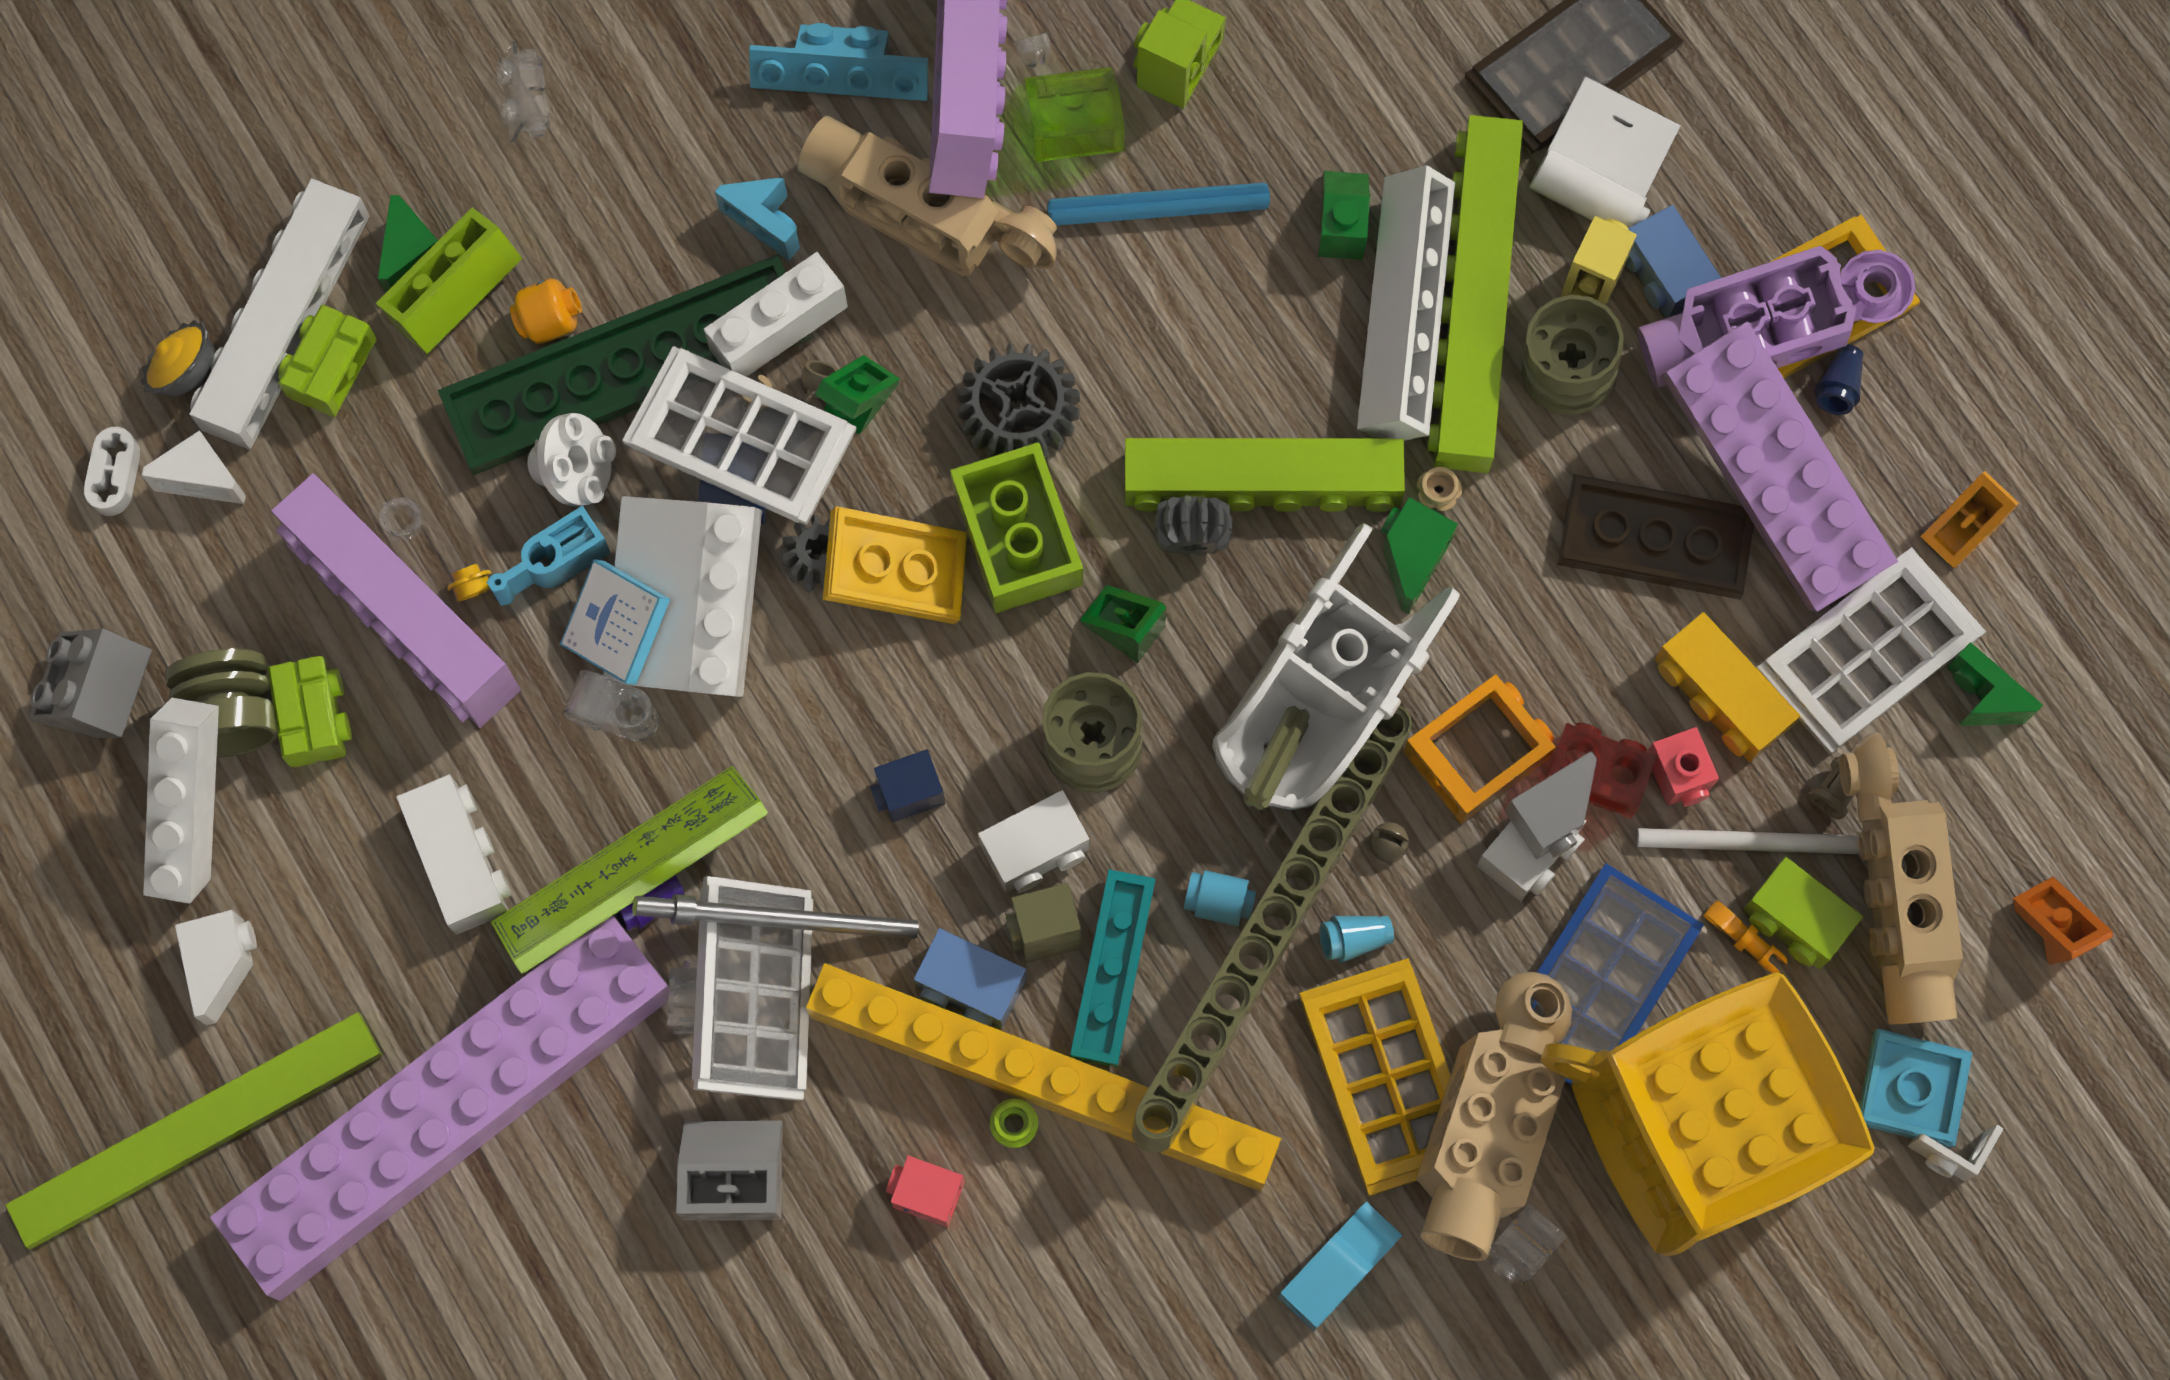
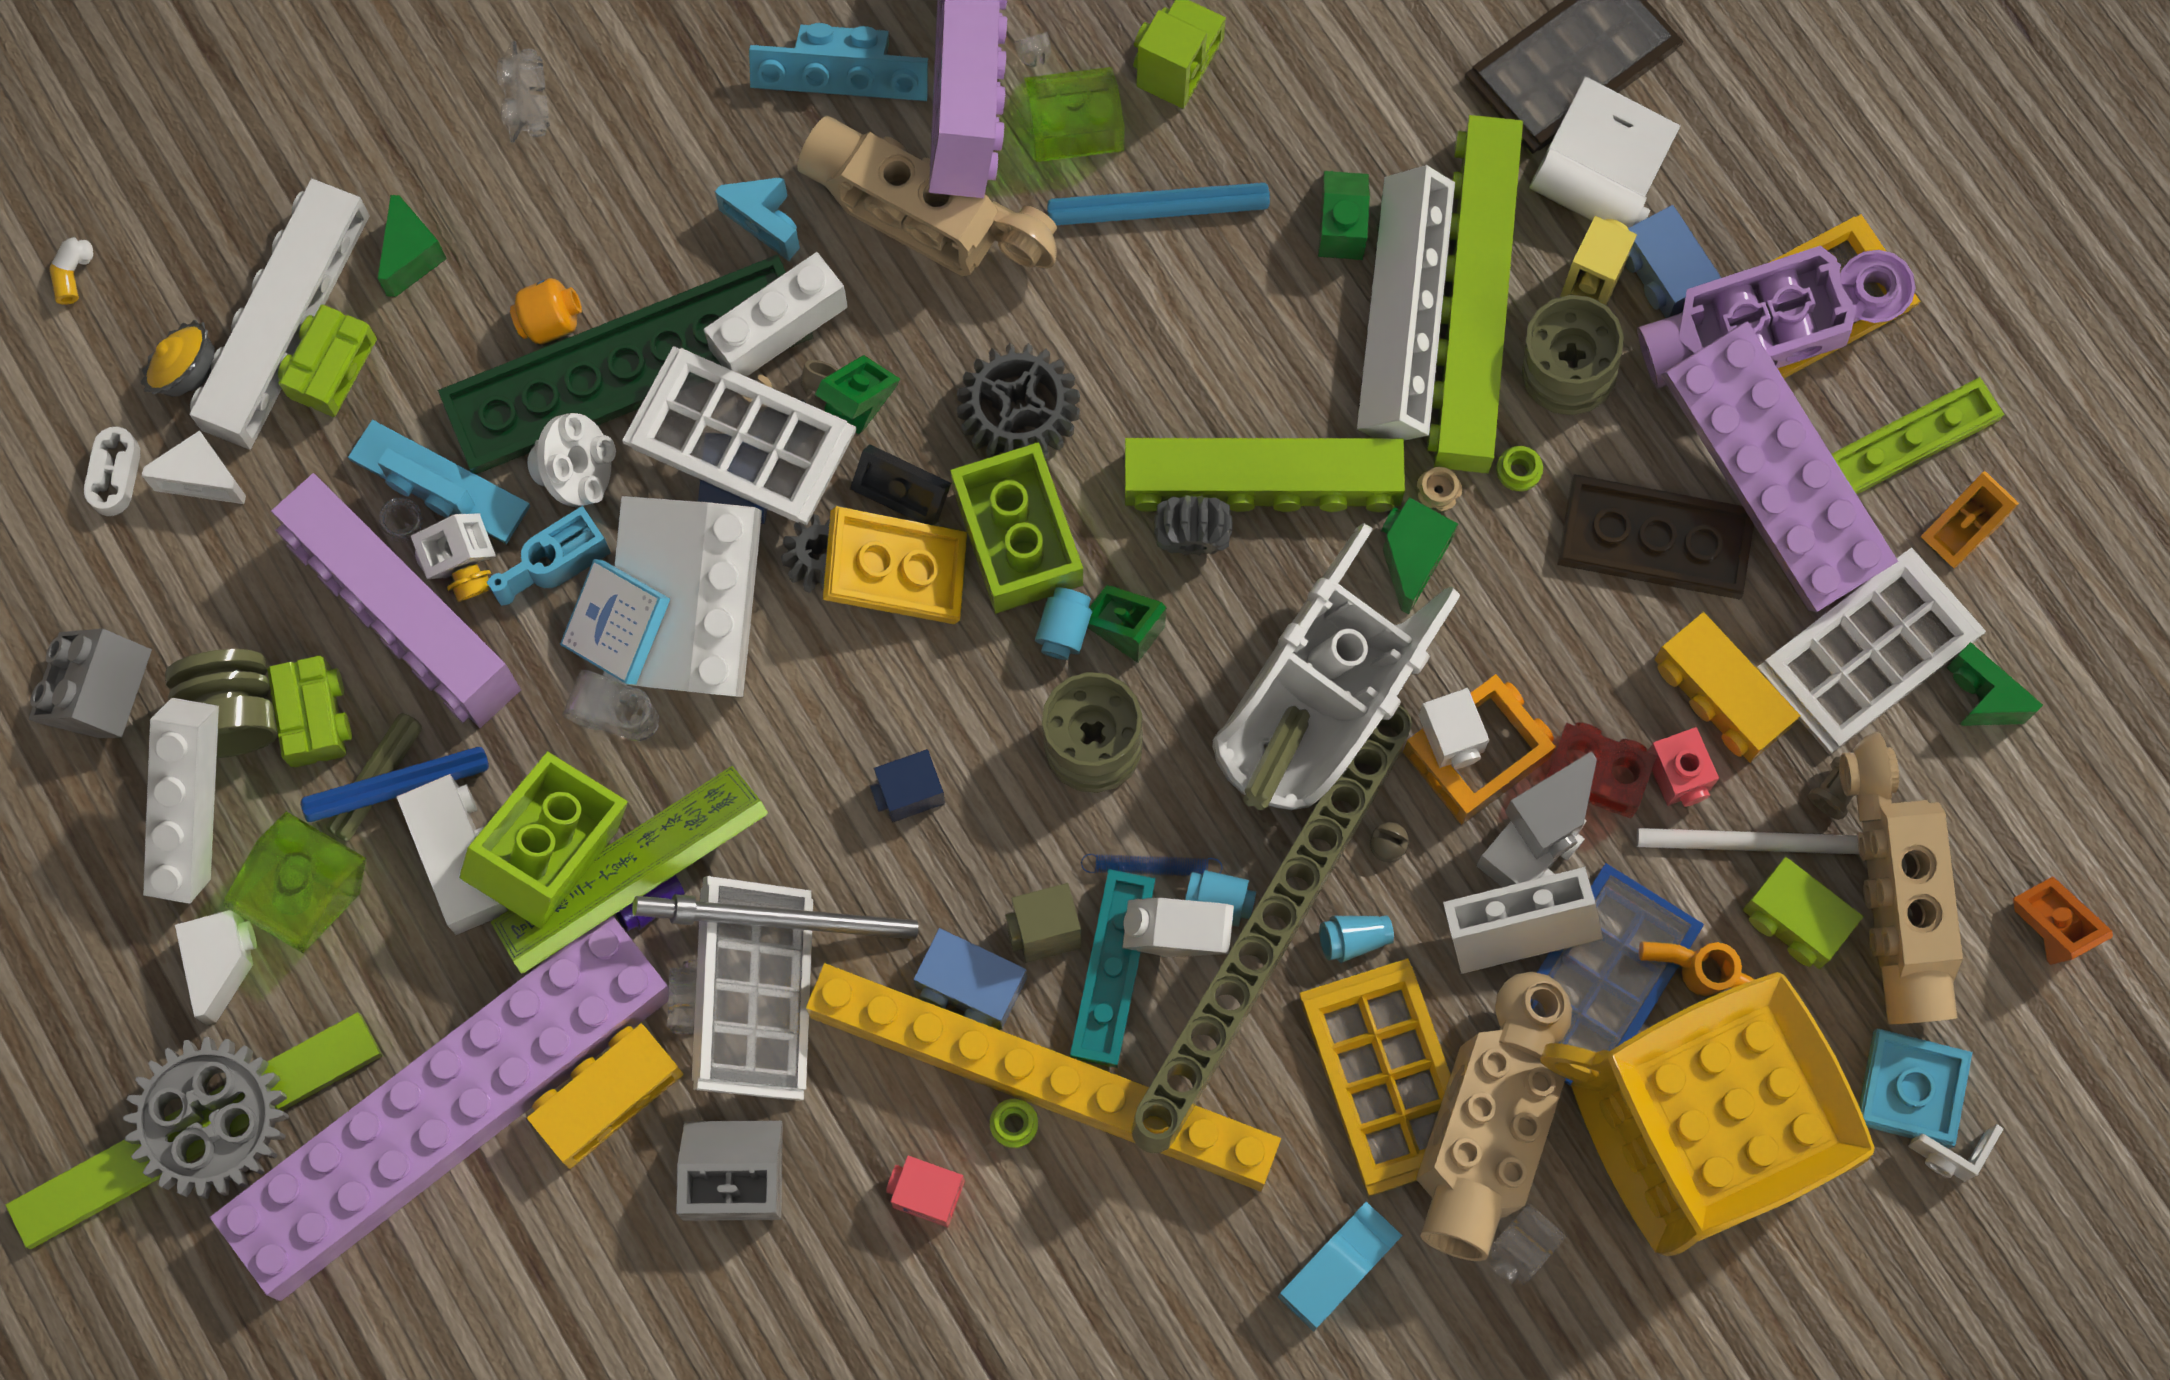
lime brick [375,207,523,354] -> none
white brick [978,790,1090,893] -> none
light orange piece [1703,900,1788,973] -> none
dark blue cone [1815,344,1864,415] -> none
none -> arm [49,237,93,305]
none -> light grey gear [123,1037,289,1199]
none -> clear neon green slope [223,811,366,953]
none -> blue axle [300,747,489,823]
none -> olive axle [326,713,422,841]
none -> medium azure bracket [348,420,530,544]
none -> white brick [411,513,496,579]
none -> lime brick [459,751,628,929]
none -> yellow brick [527,1023,684,1169]
none -> black plate [850,444,952,525]
none -> medium azure brick [1035,587,1092,660]
none -> blue piece [1081,854,1222,876]
none -> white slope [1123,898,1234,957]
none -> white brick [1419,688,1489,769]
none -> white brick [1443,867,1603,974]
none -> lime plate [1496,446,1543,491]
none -> light orange piece [1639,941,1755,997]
none -> lime tile [1831,377,2005,494]

